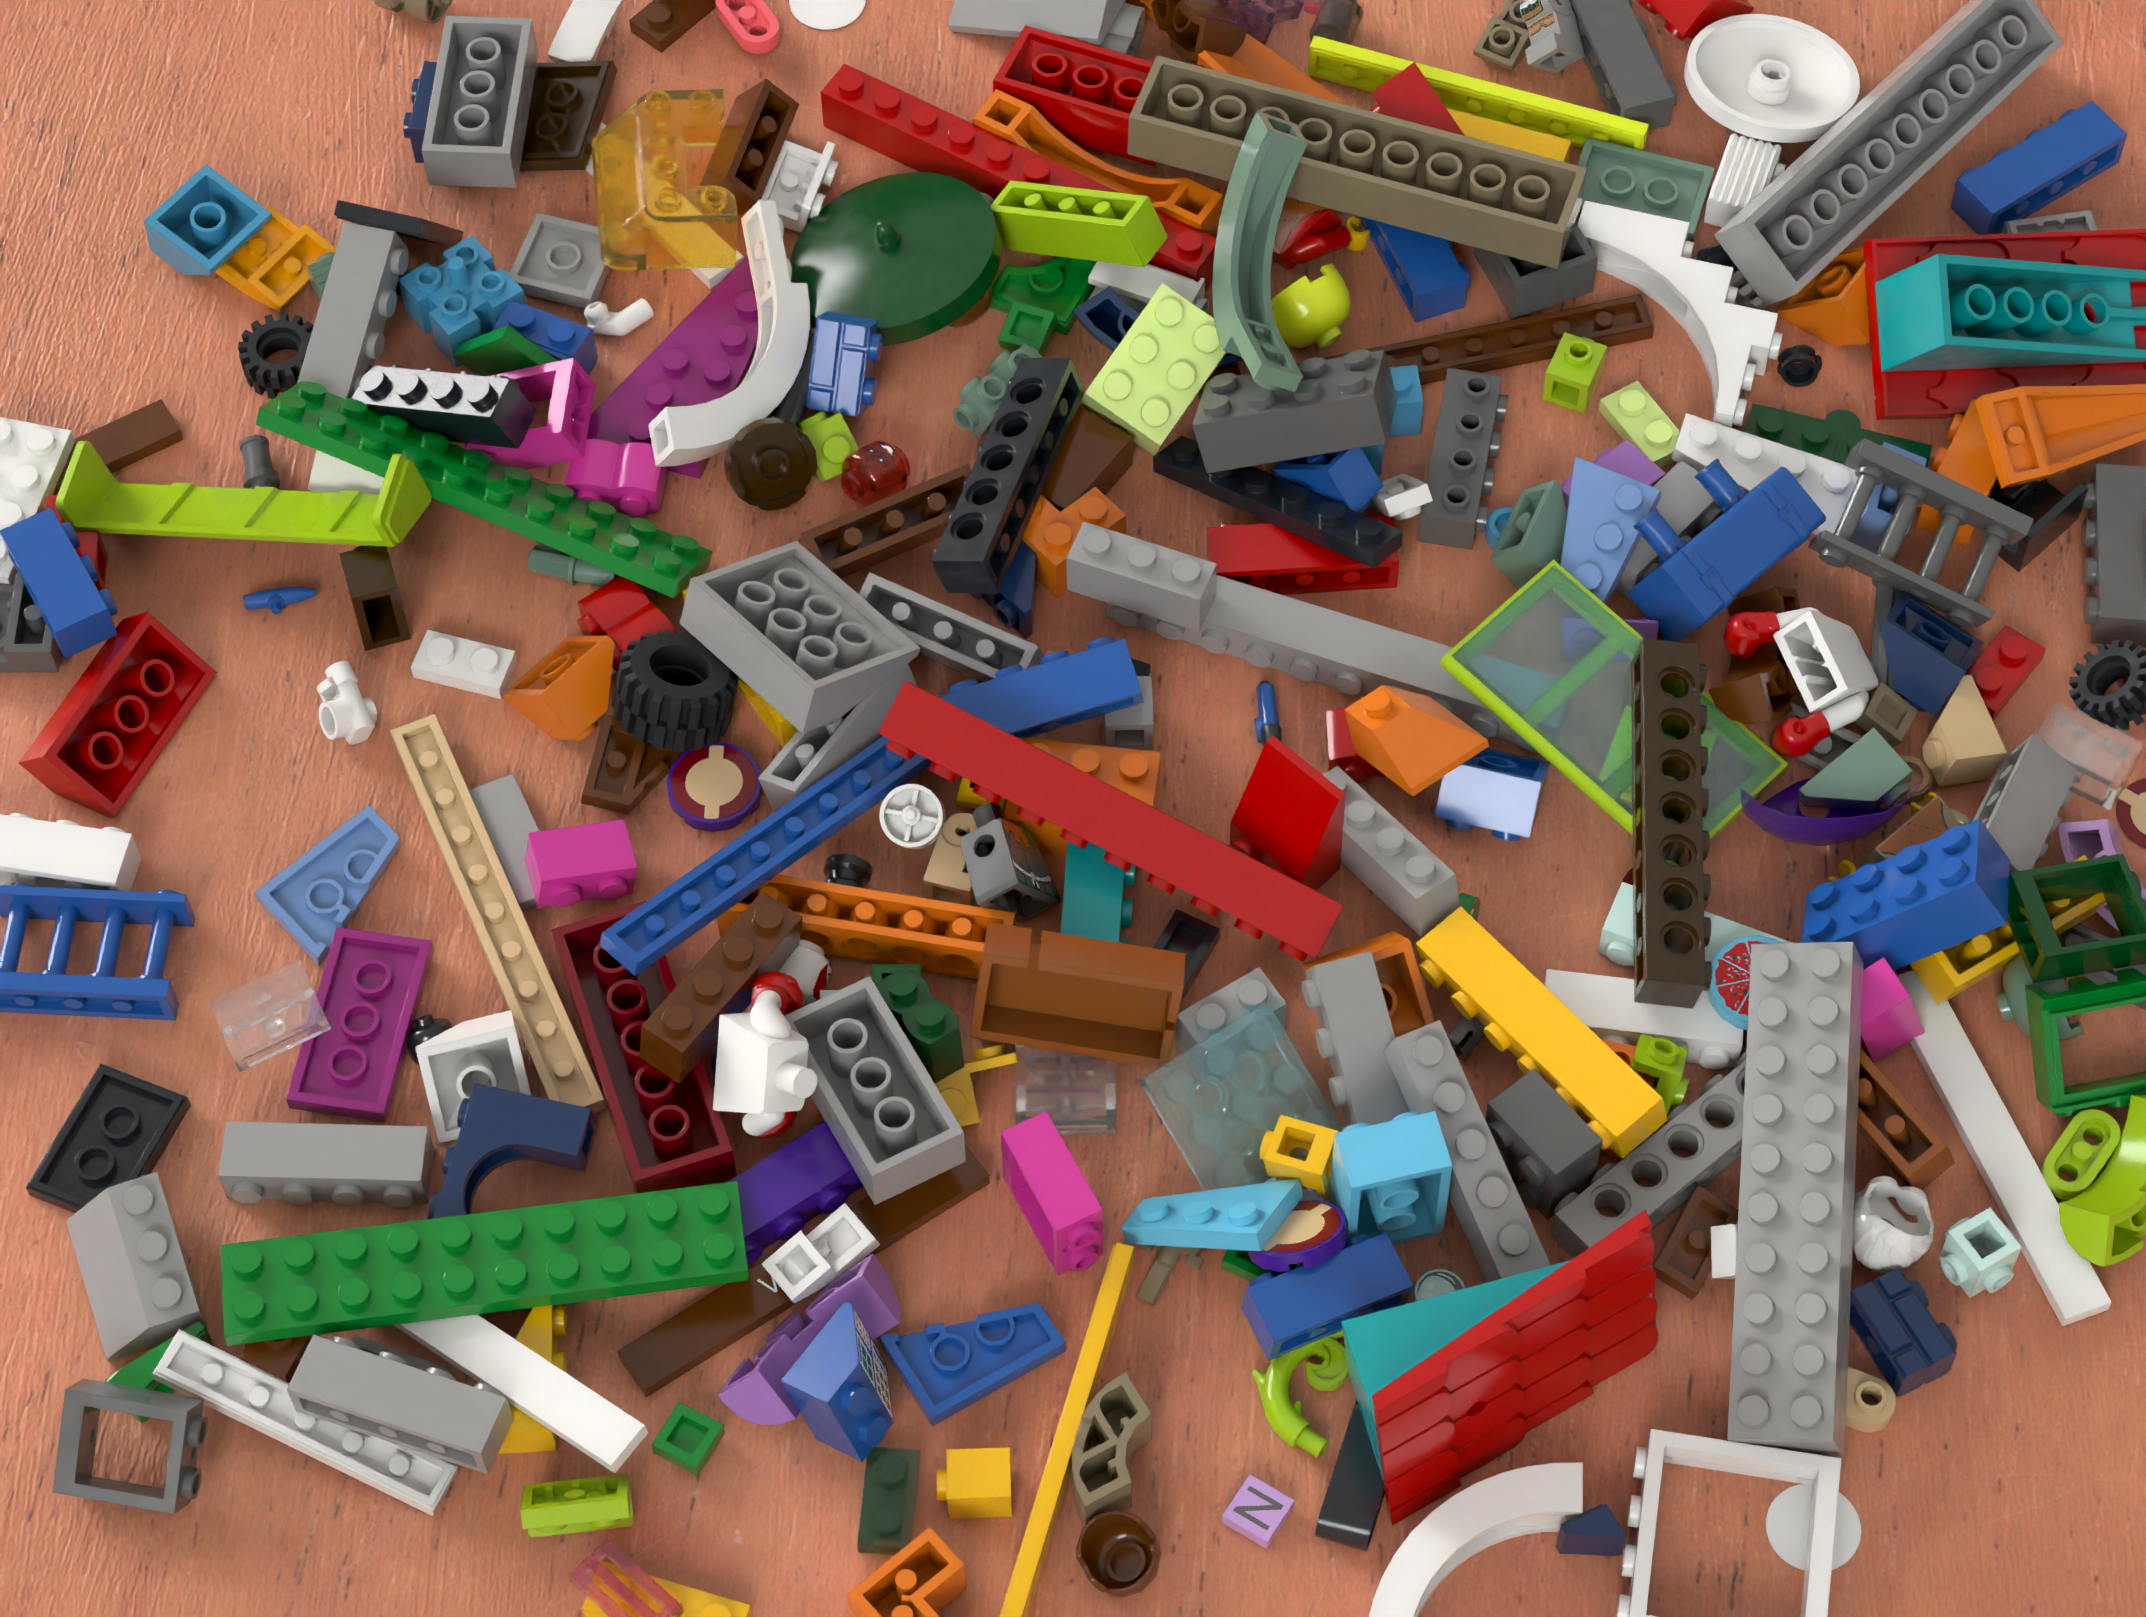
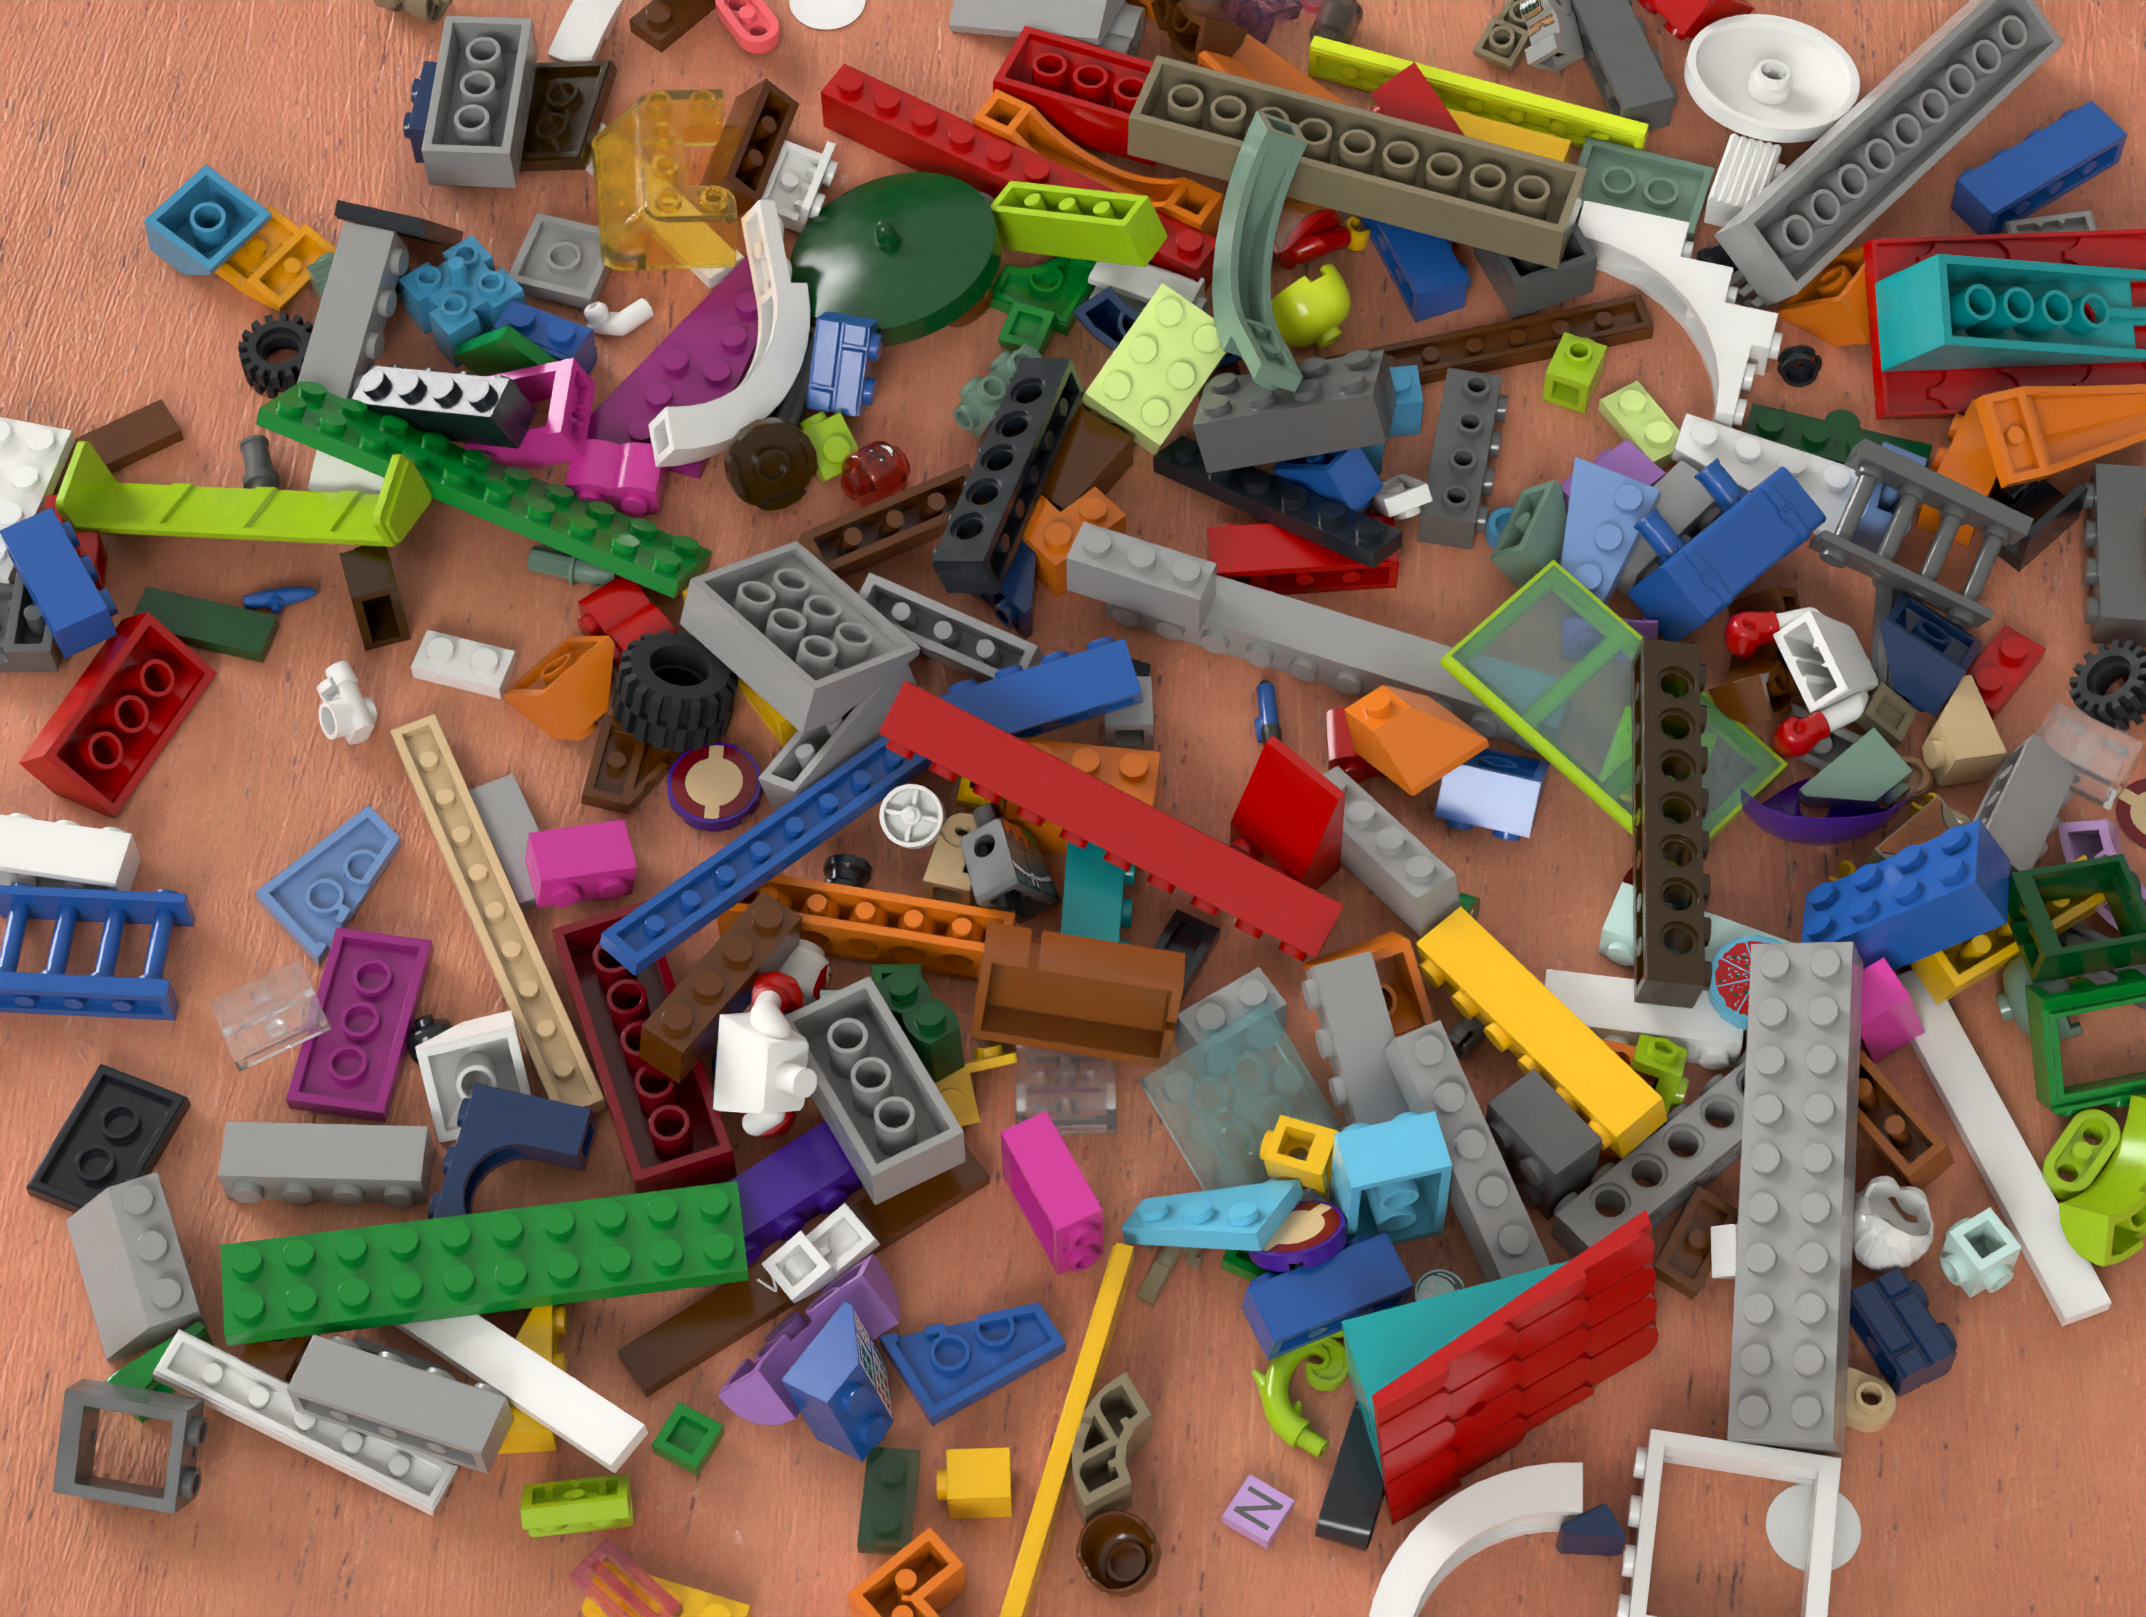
none -> dark green tile [133,586,280,663]

